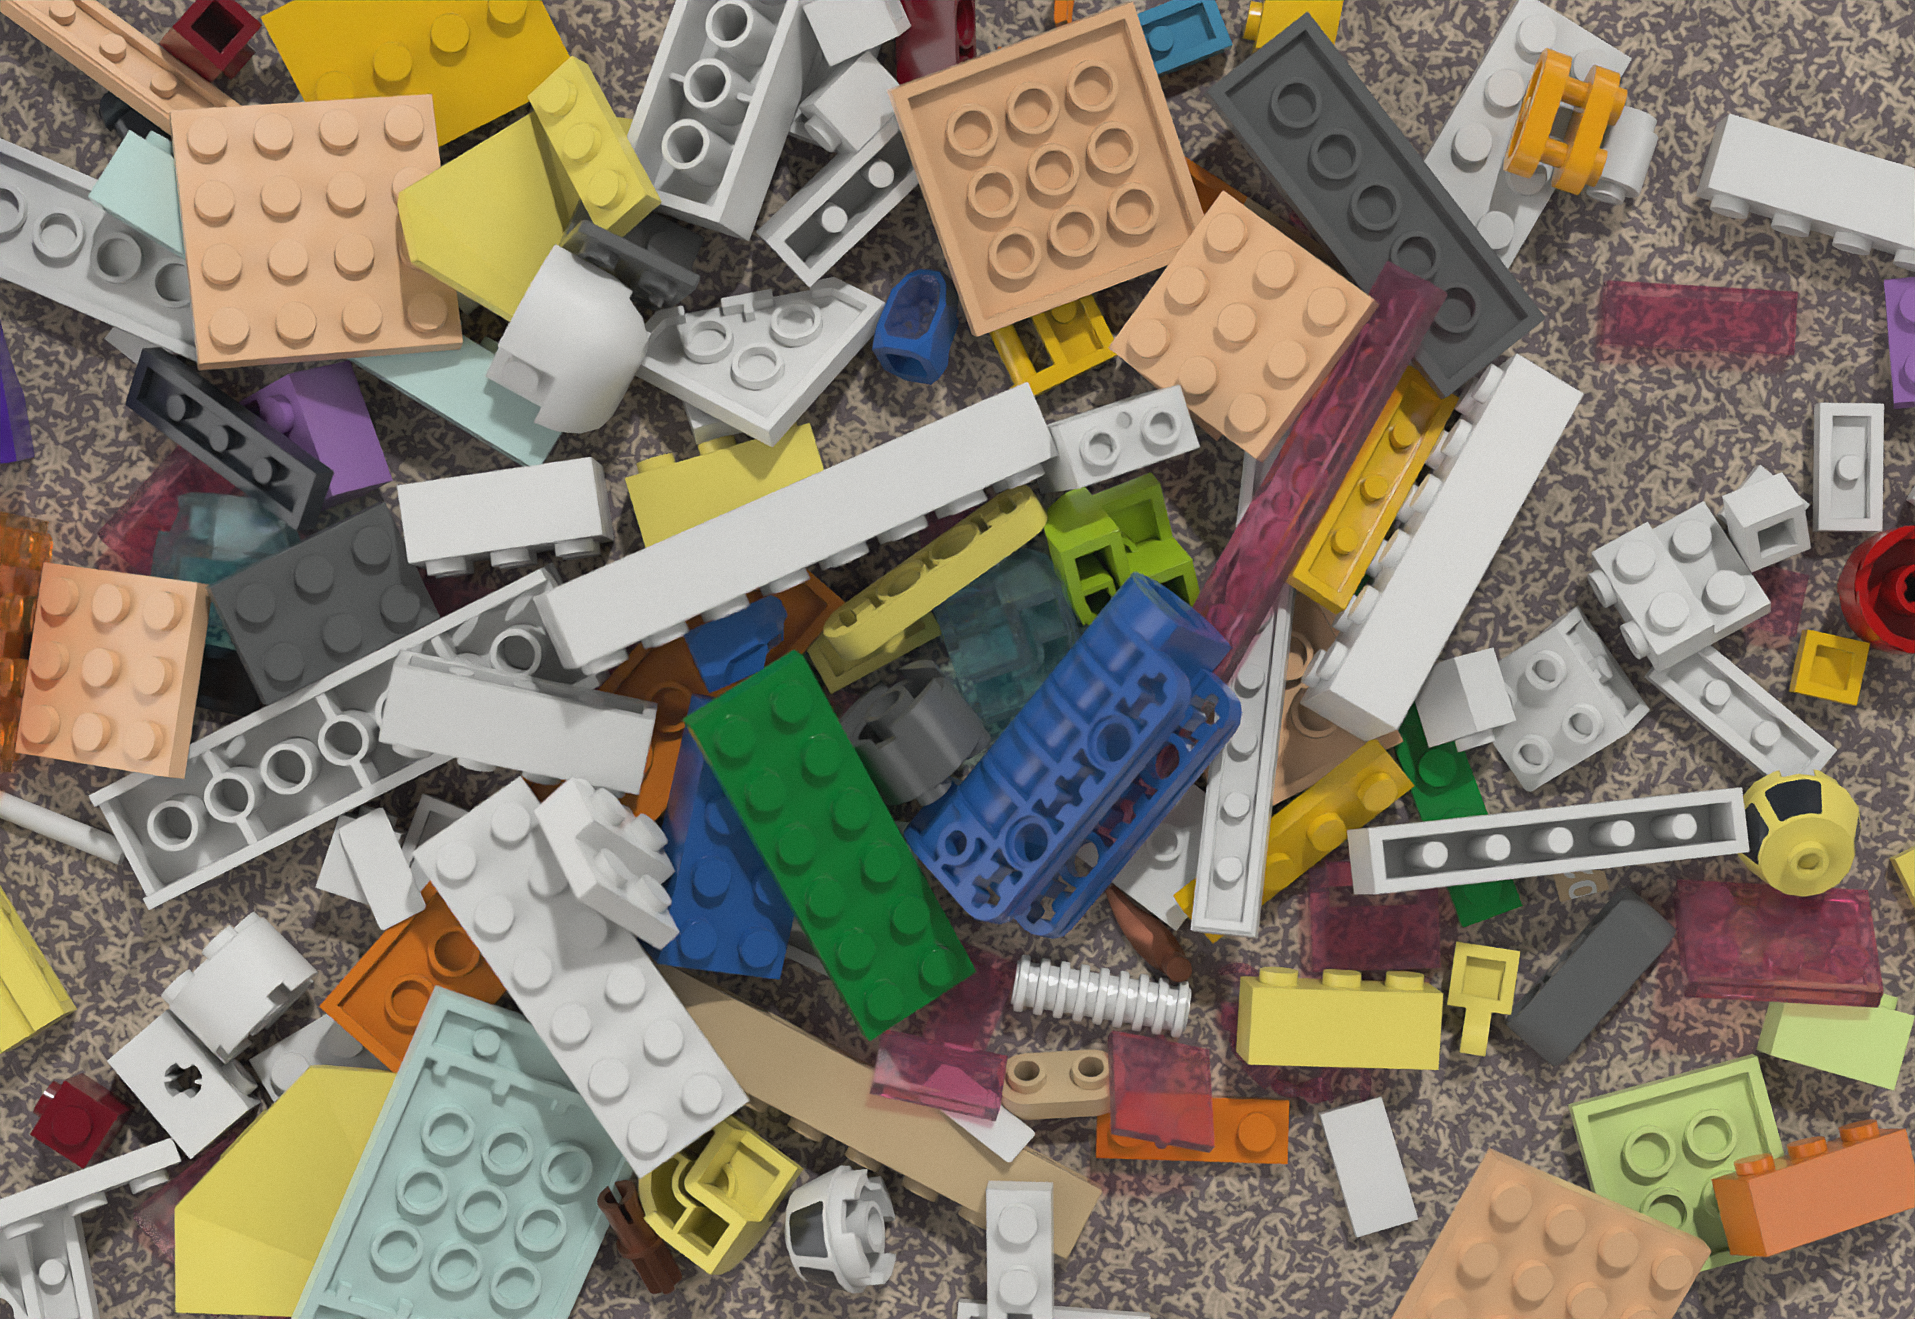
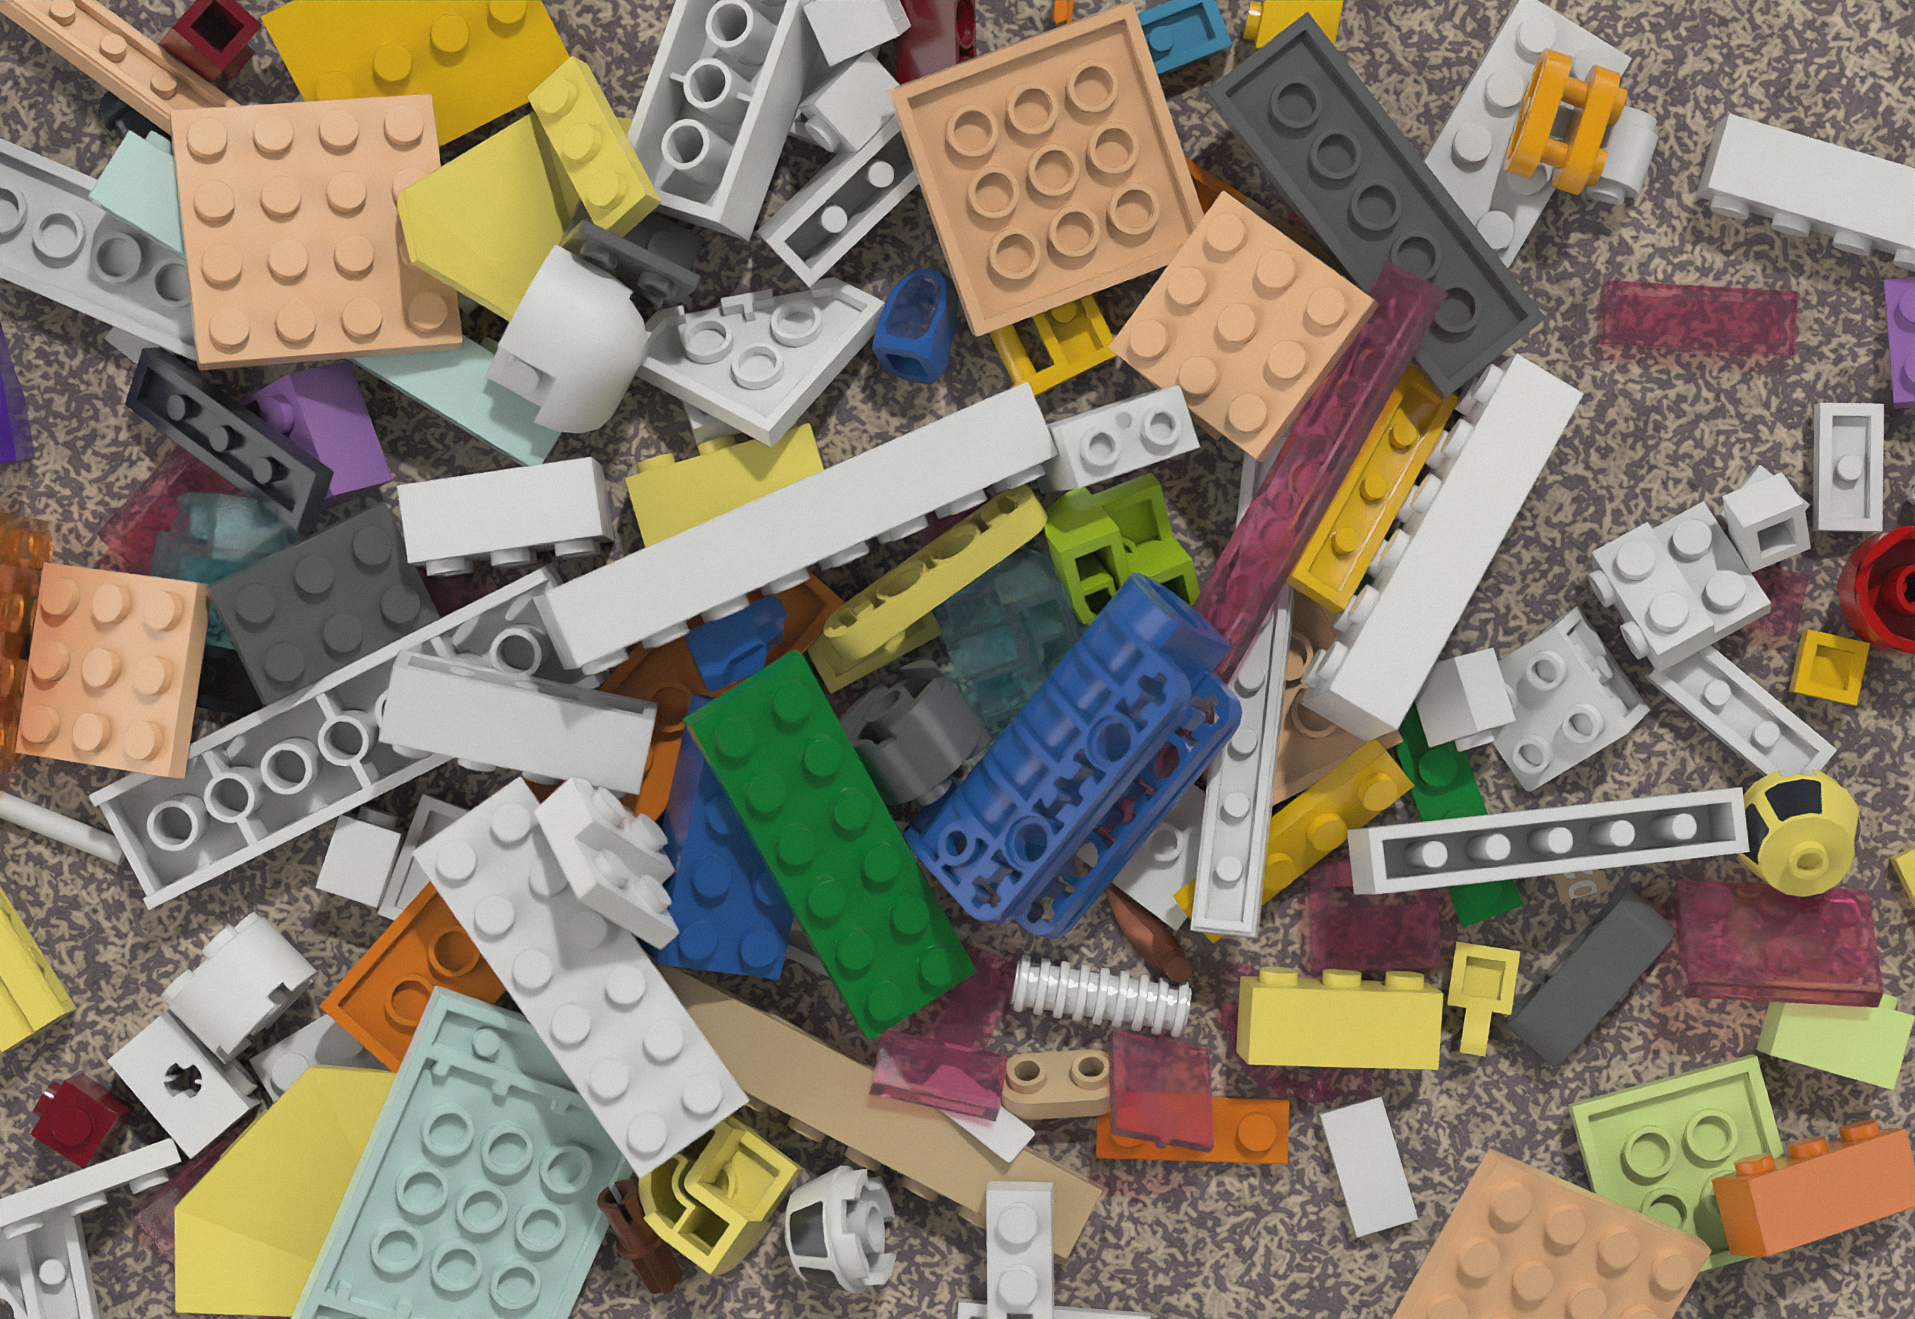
white sticker [338,808,426,930] -> none

